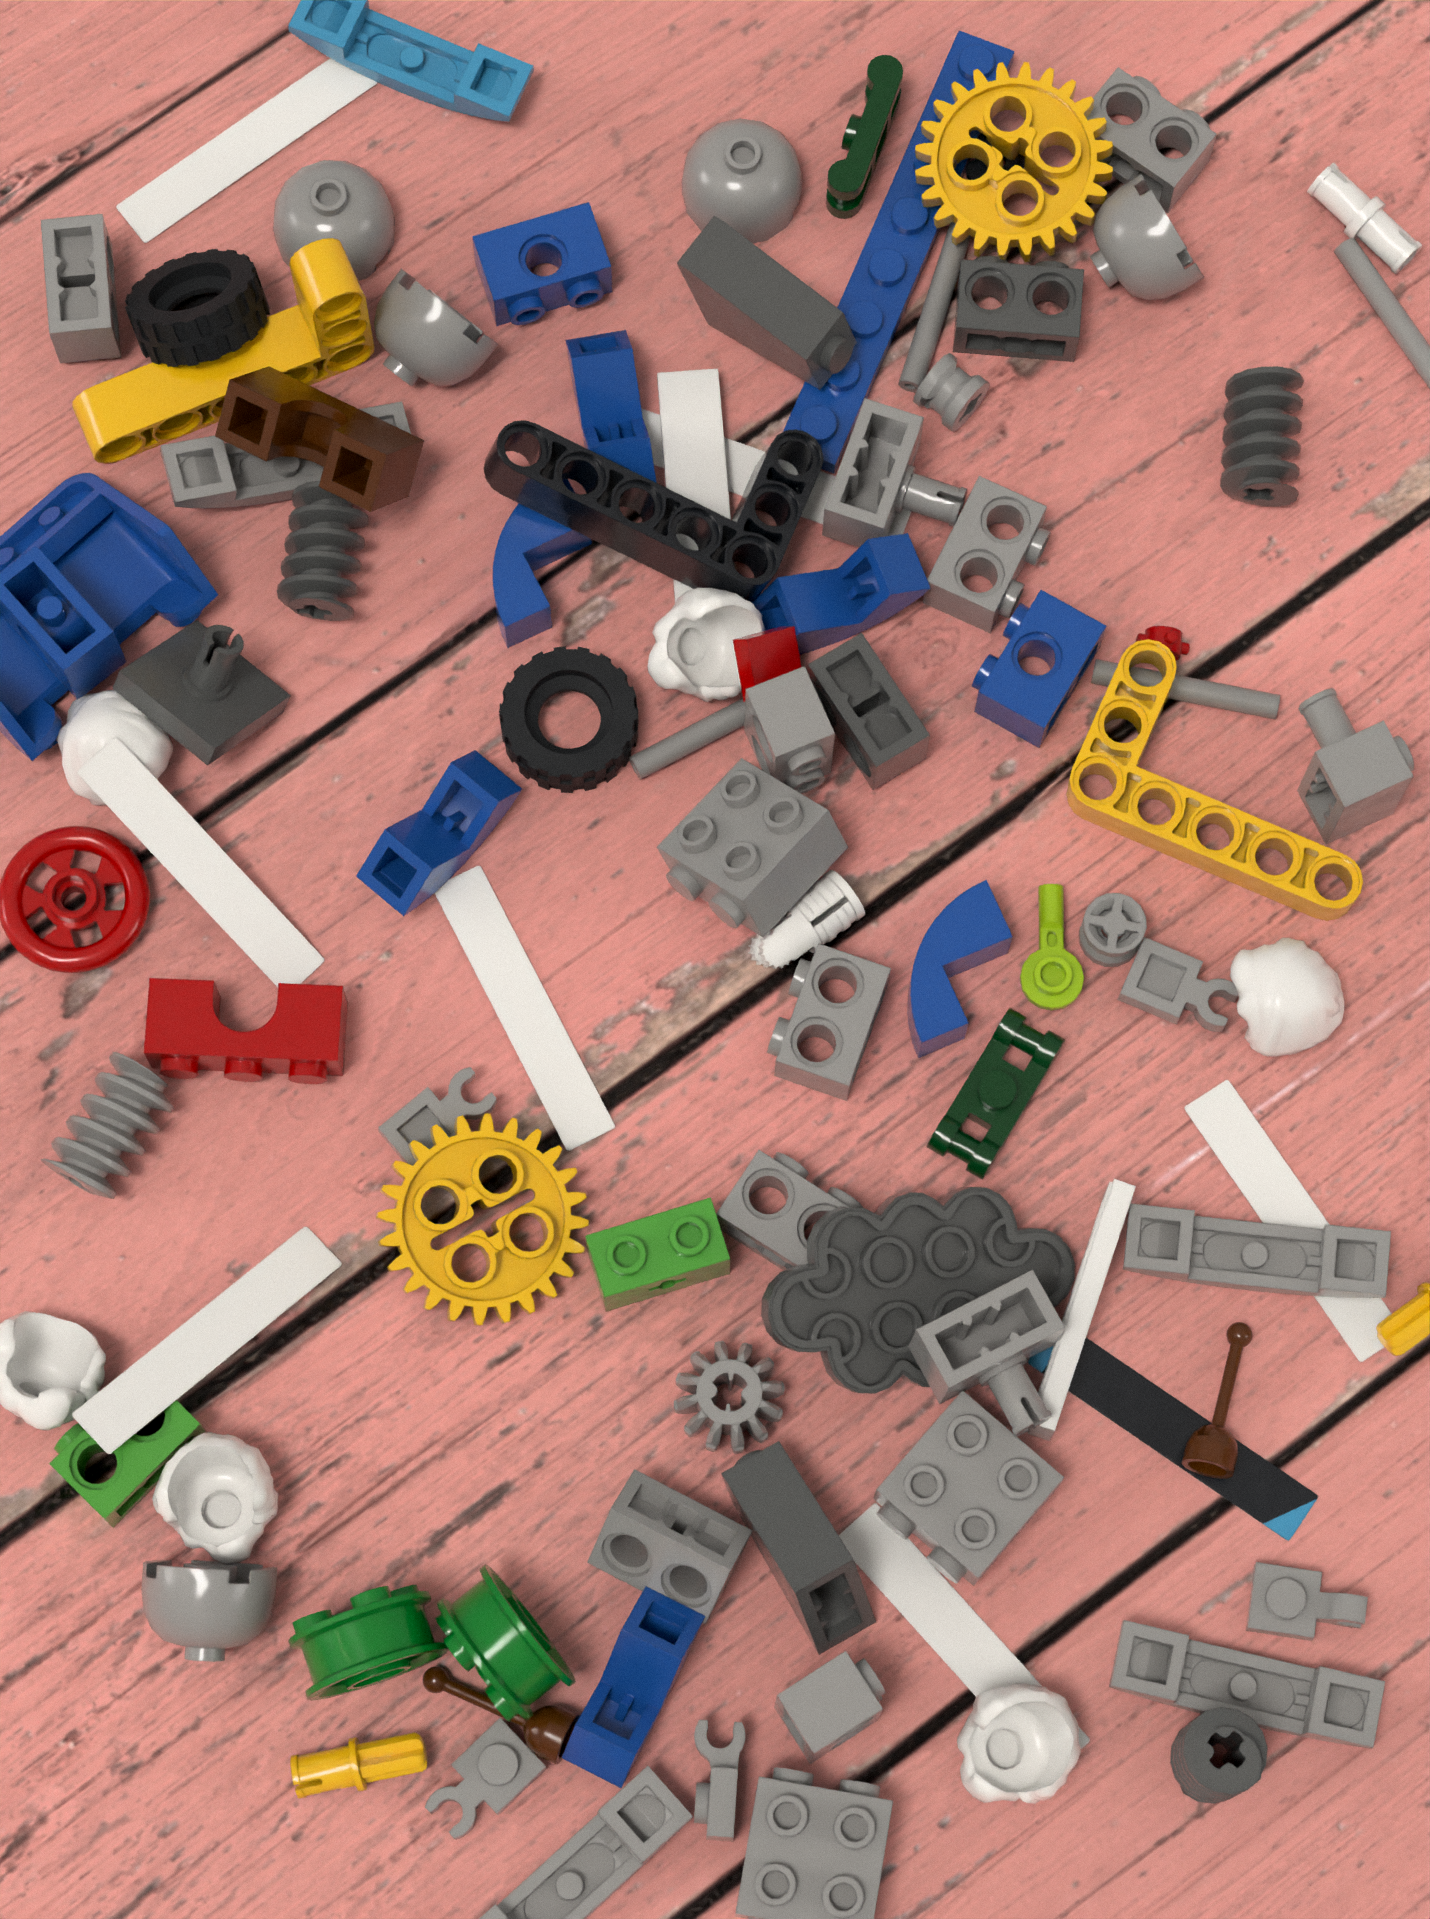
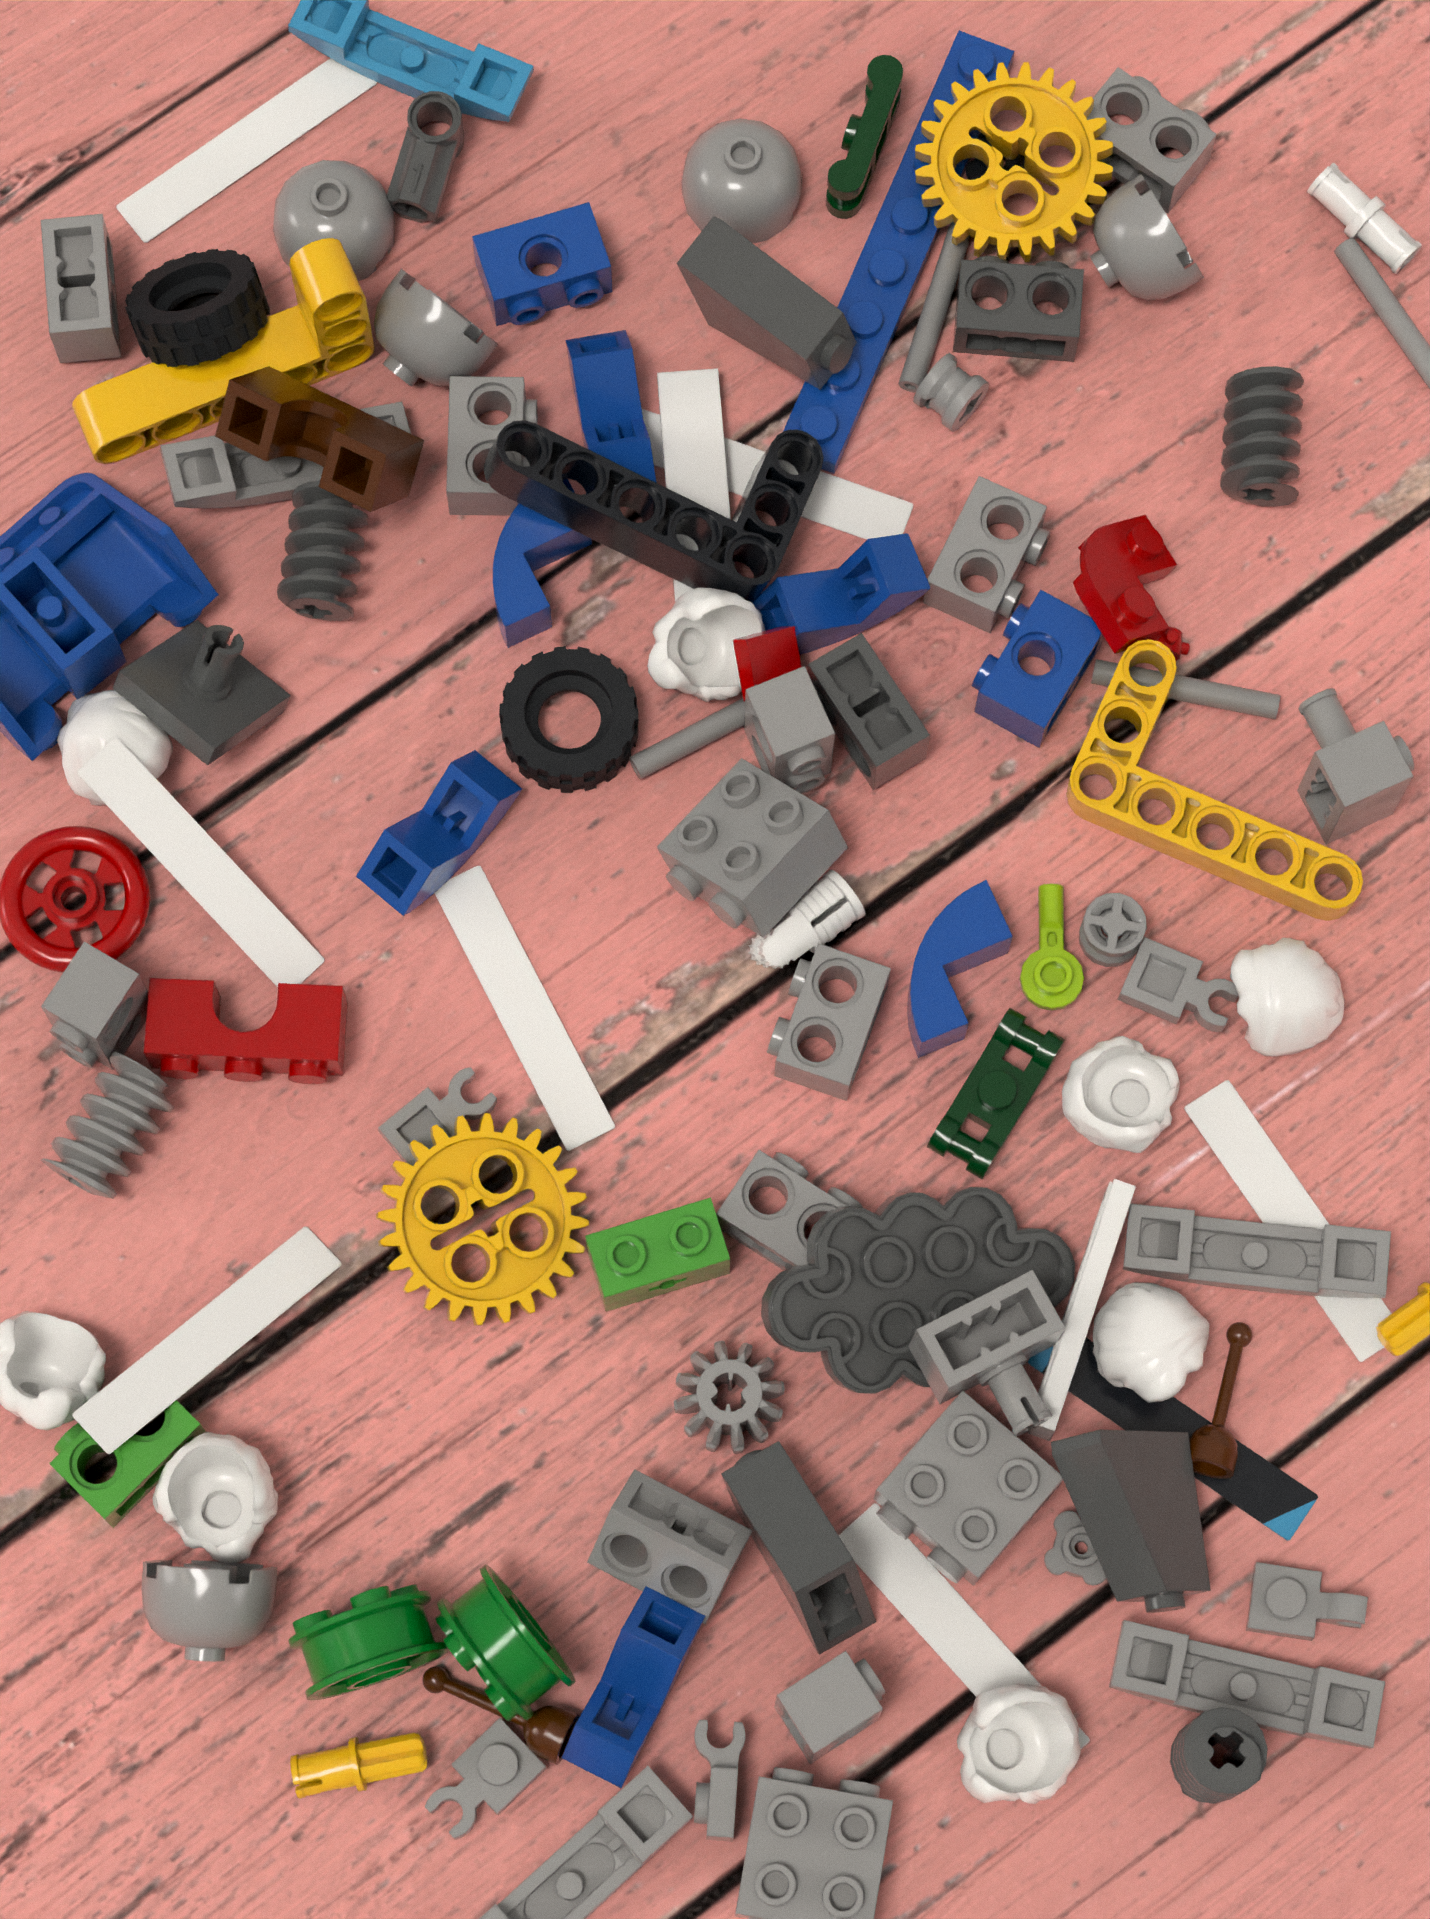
light grey brick [822,398,967,547] -> none
none -> light grey brick [41,942,148,1070]
none -> dark grey piece [387,91,464,223]
none -> light grey brick [446,376,538,516]
none -> light grey plate [1044,1511,1106,1586]
none -> dark grey slope [1051,1430,1211,1613]
none -> white hair [1062,1036,1180,1153]
none -> red plate [1073,515,1177,654]
none -> white hair [1093,1282,1209,1403]

